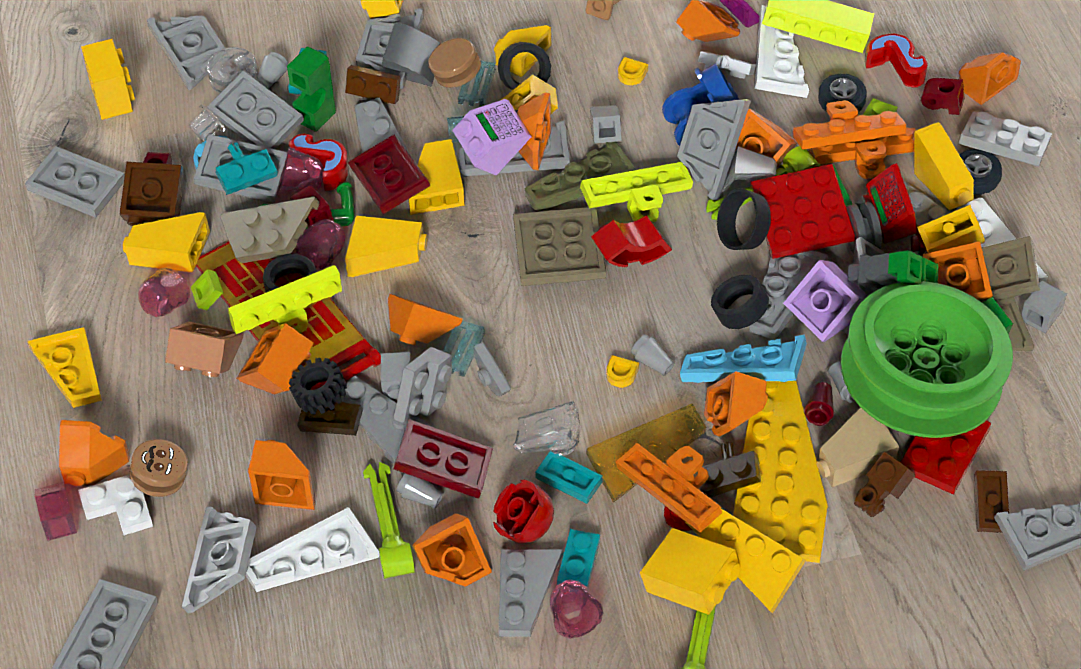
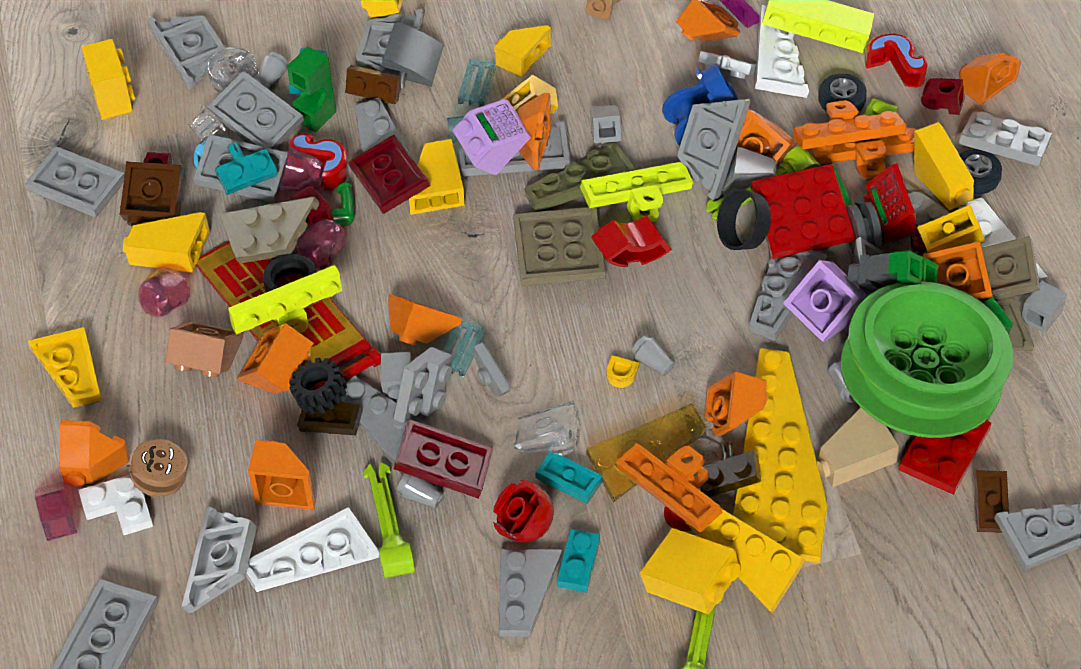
lime plate [191,269,223,311] -> none
yellow slope [345,216,428,277] -> none
orange slope [412,513,492,587] -> none
medium nougat head [428,38,481,88] -> none
black tyre [498,42,551,90] -> none
clear pink hair [550,580,604,639] -> none
yellow tile [618,57,648,85] -> none
medium azure wing [680,335,807,383] -> none
black tyre [711,275,769,329] -> none
dark red cone [804,382,834,426] -> none
reddish brown brick [854,451,916,517] -> none

